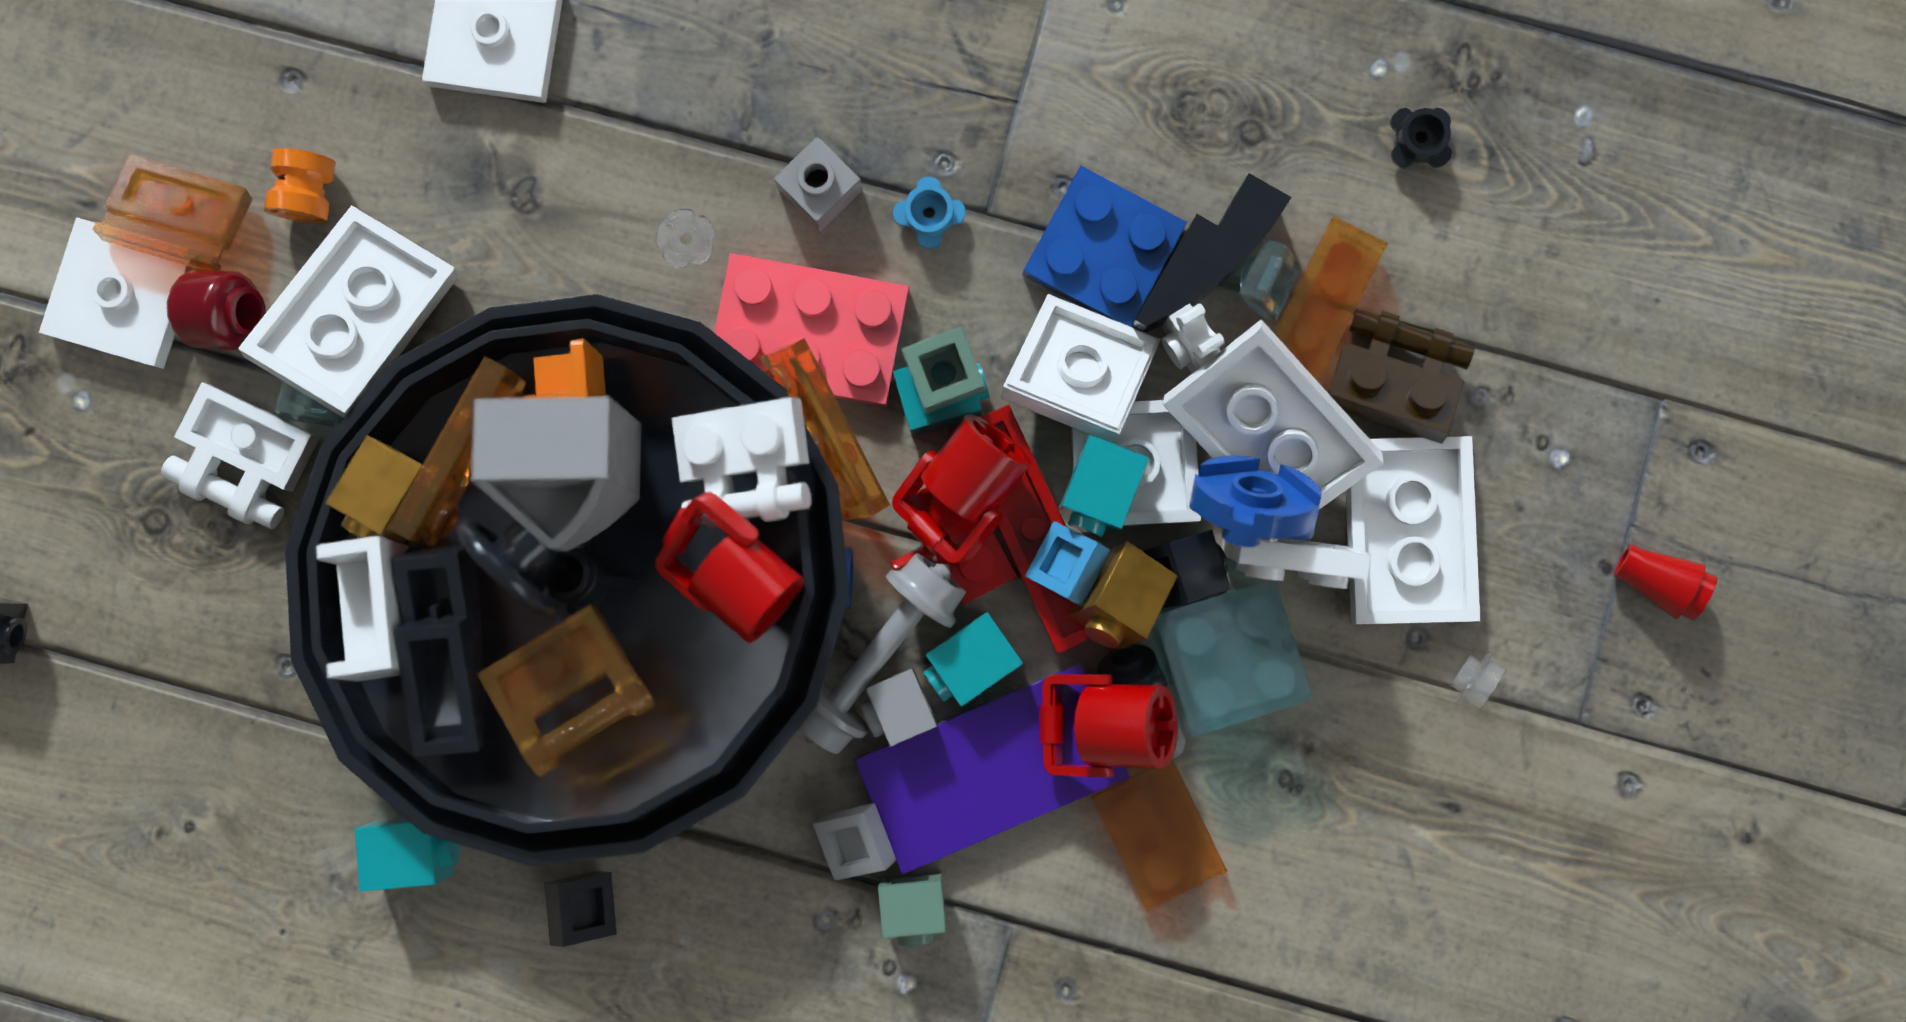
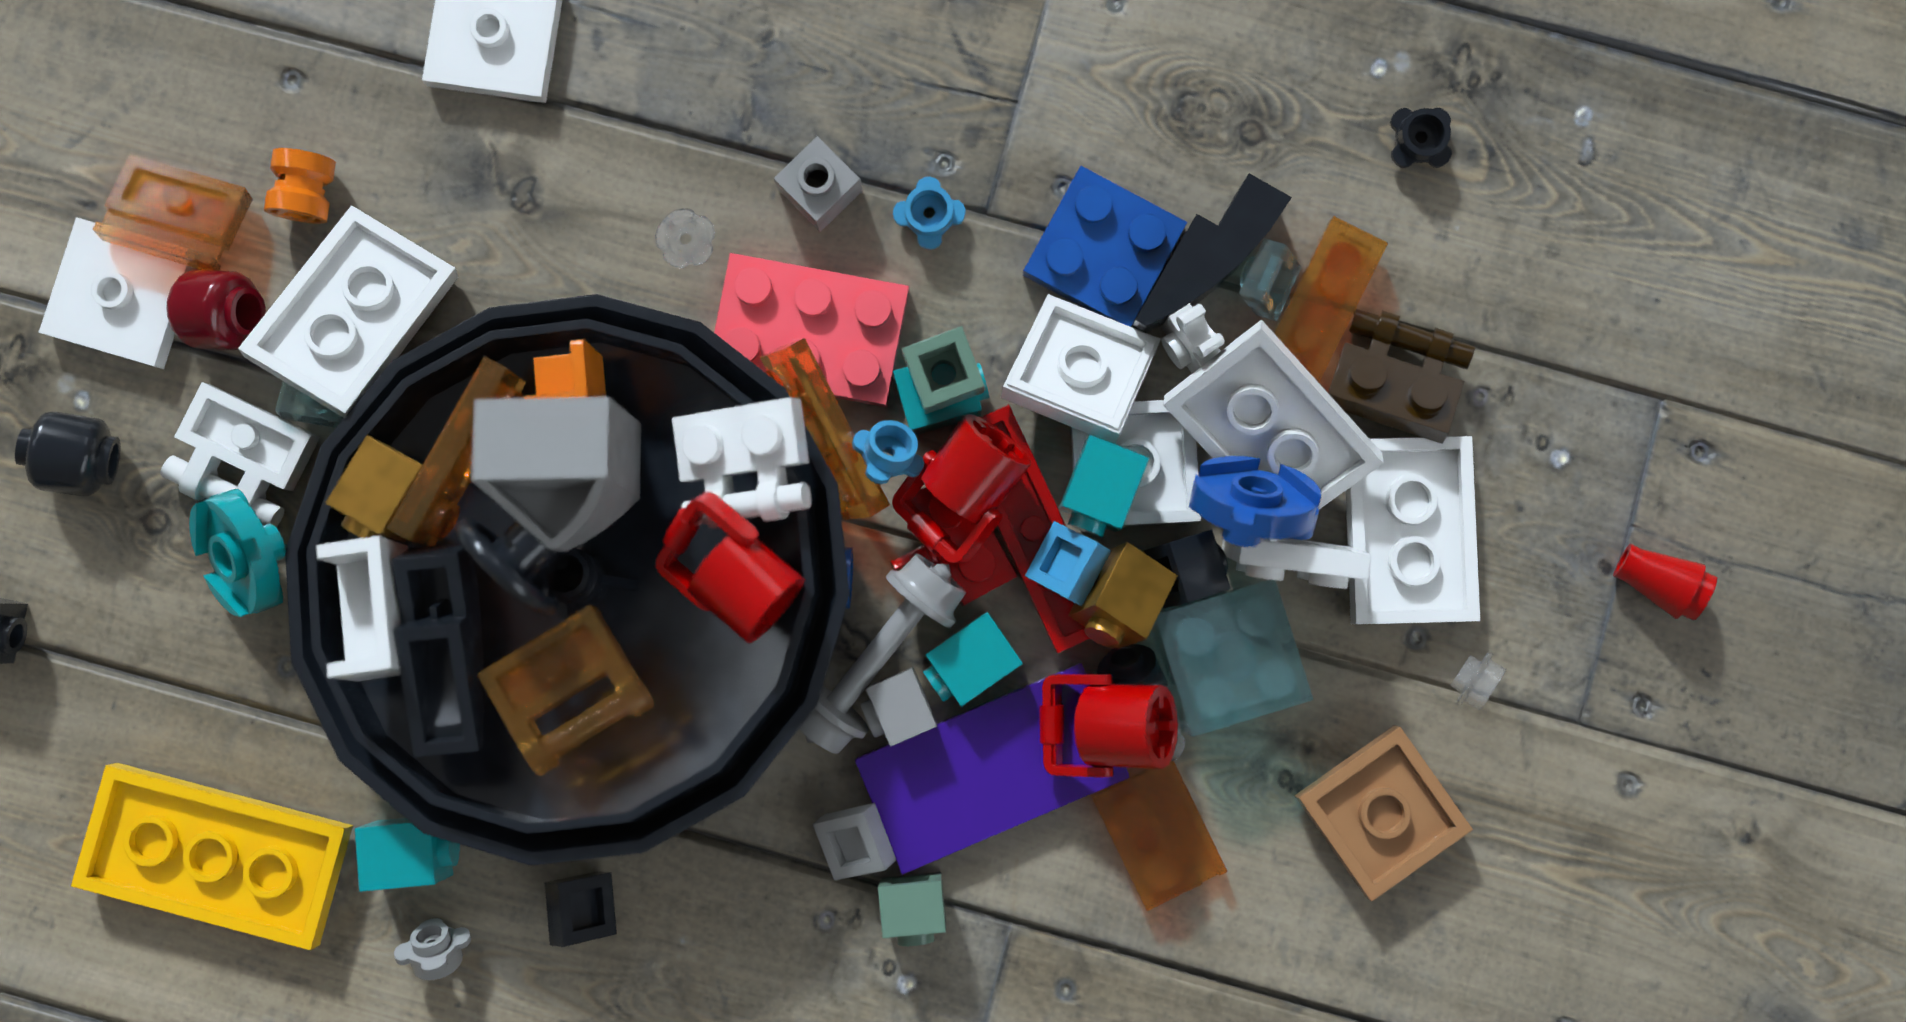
none -> black head [15,412,121,496]
none -> yellow plate [71,763,353,950]
none -> teal plate [189,489,286,617]
none -> light grey plate [394,918,471,980]
none -> dark azure plate [852,420,924,484]
none -> medium nougat plate [1294,725,1473,902]

